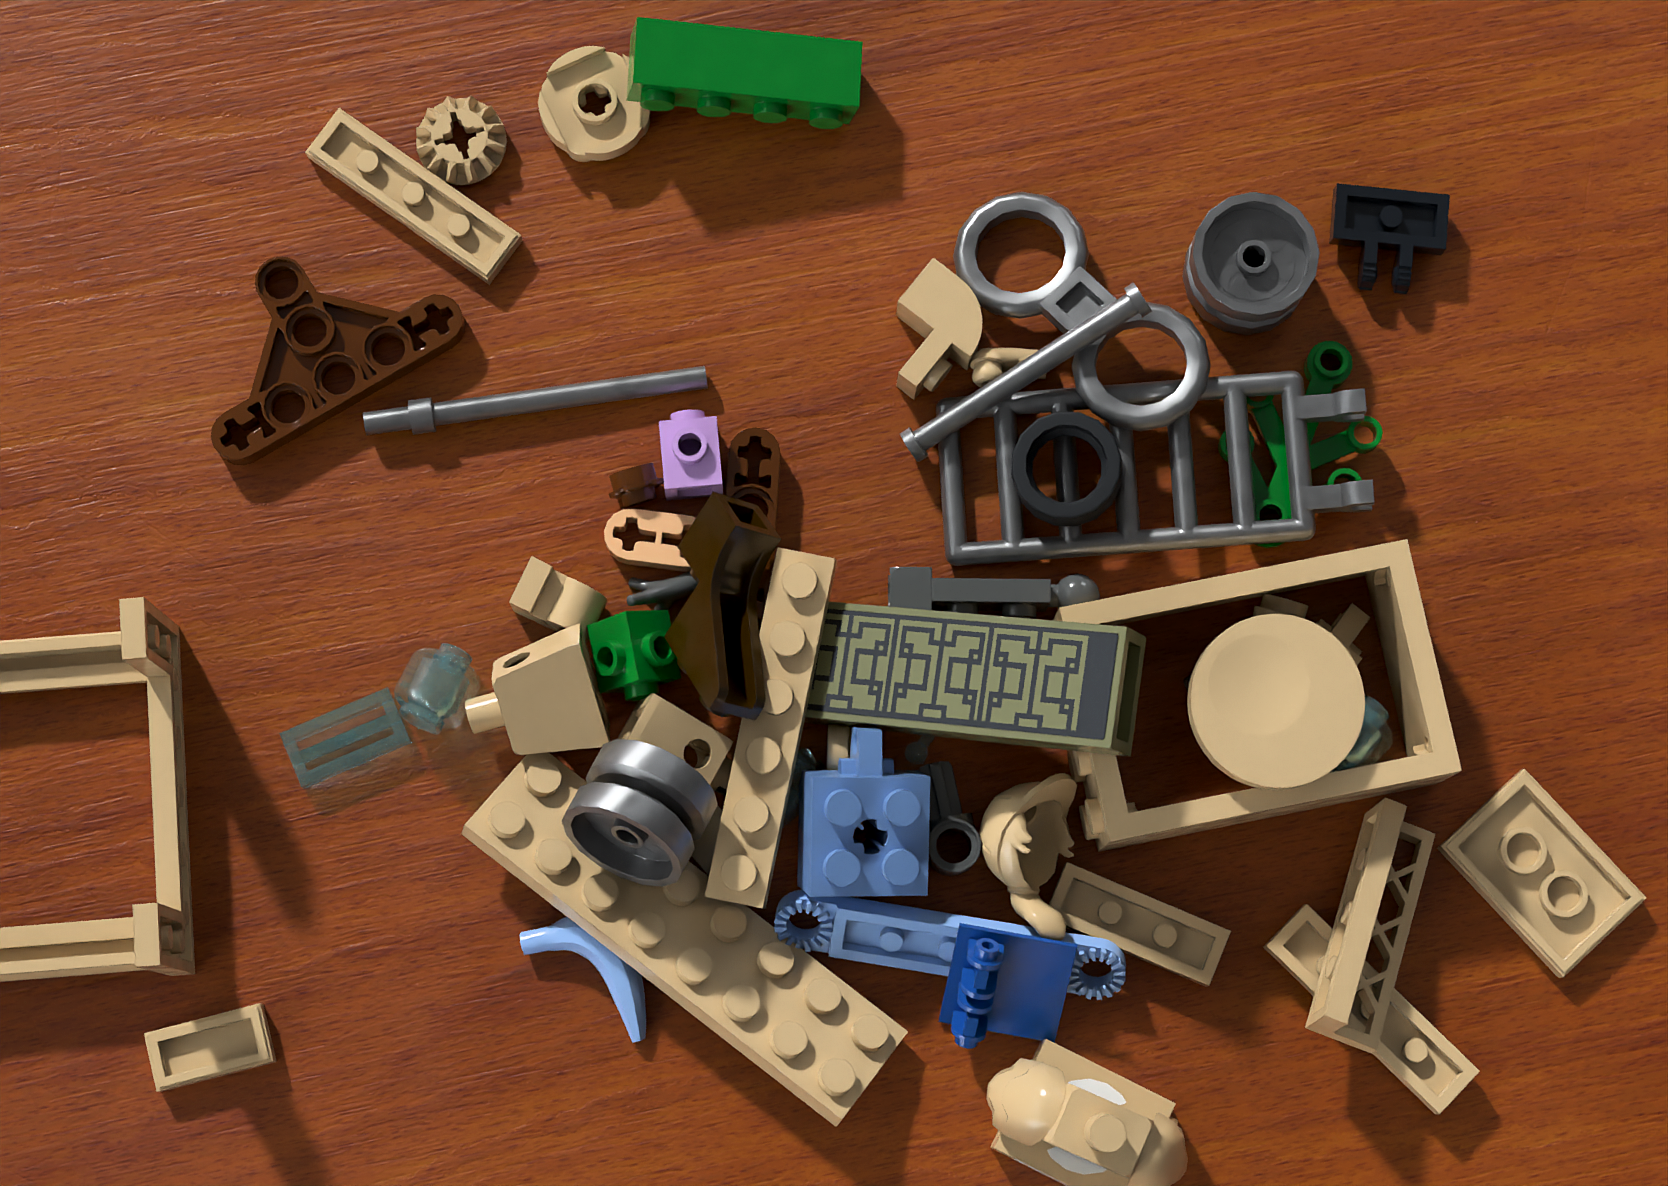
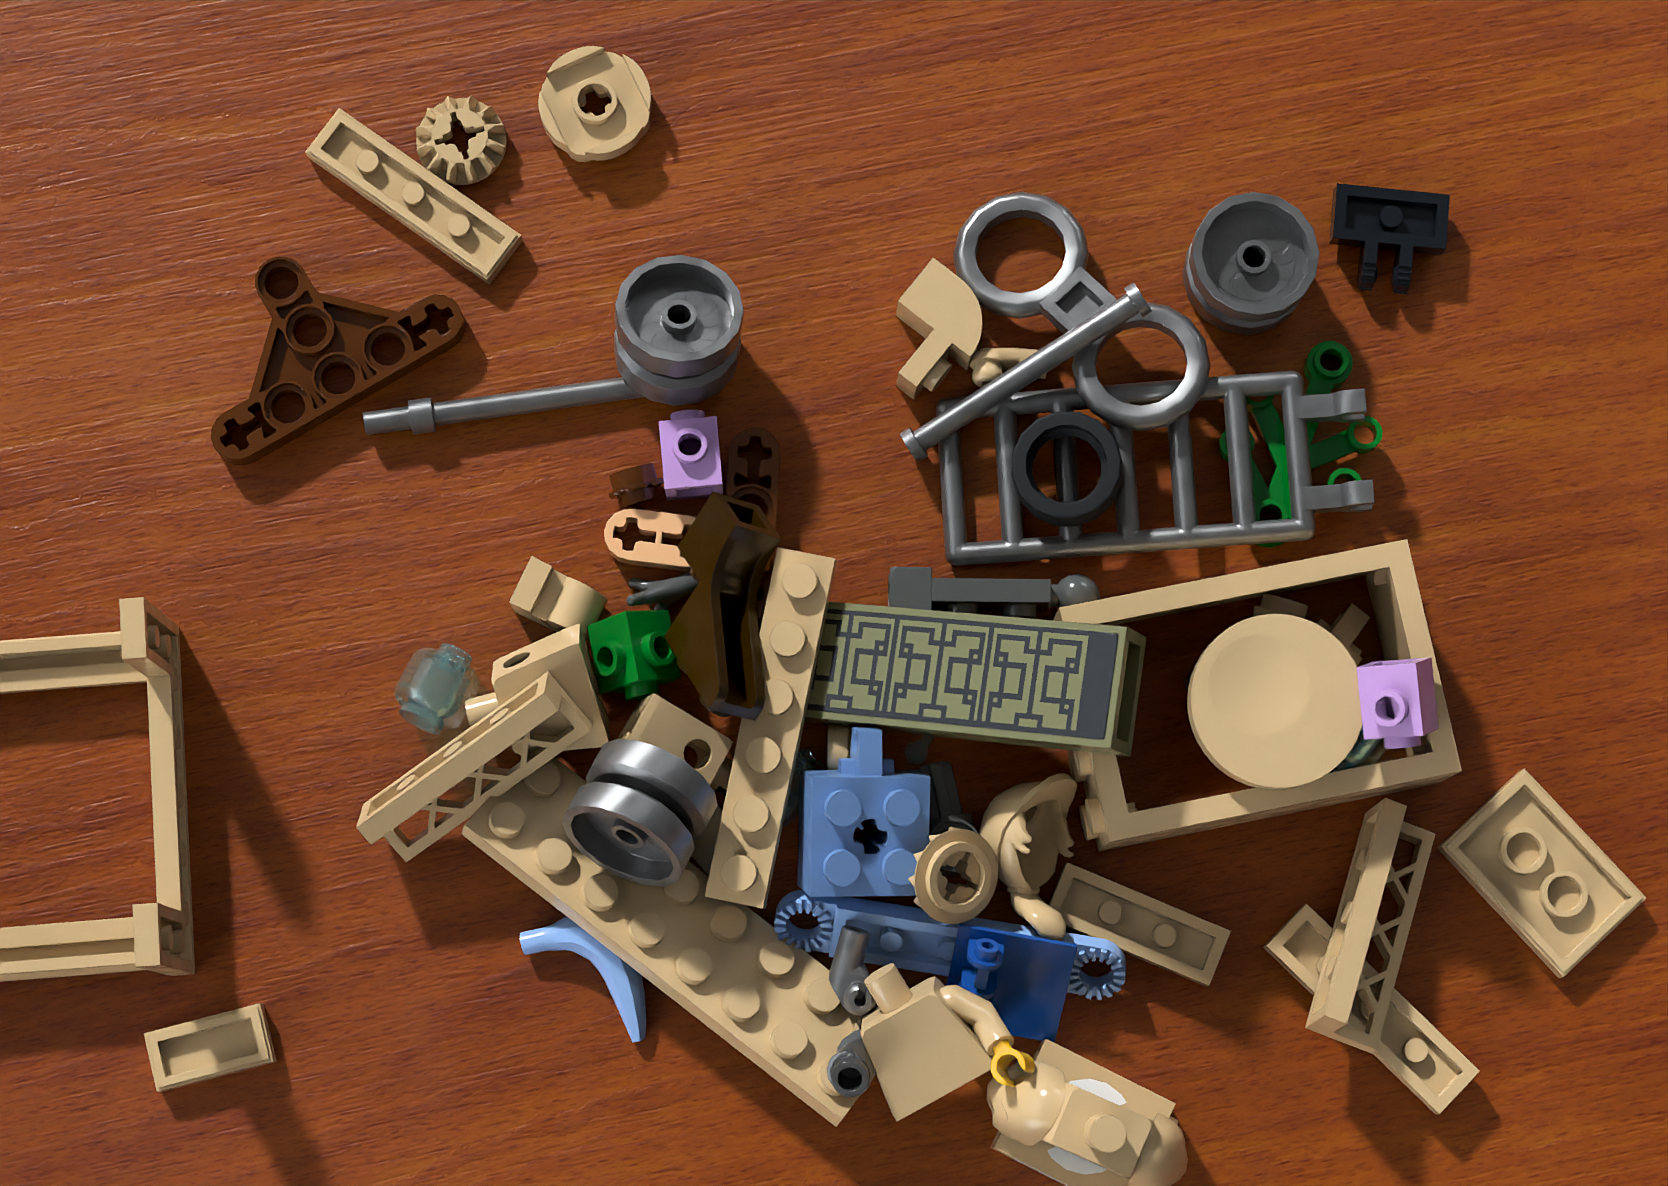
clear light blue tile [279,687,412,789] -> none
green brick [626,17,863,129] -> none
none -> tan fence [356,671,592,862]
none -> flat silver wheel [614,255,744,406]
none -> tan torso [827,963,1035,1122]
none -> flat silver arm [829,925,876,1016]
none -> tan gear [908,827,998,924]
none -> lavender brick [1356,657,1439,749]

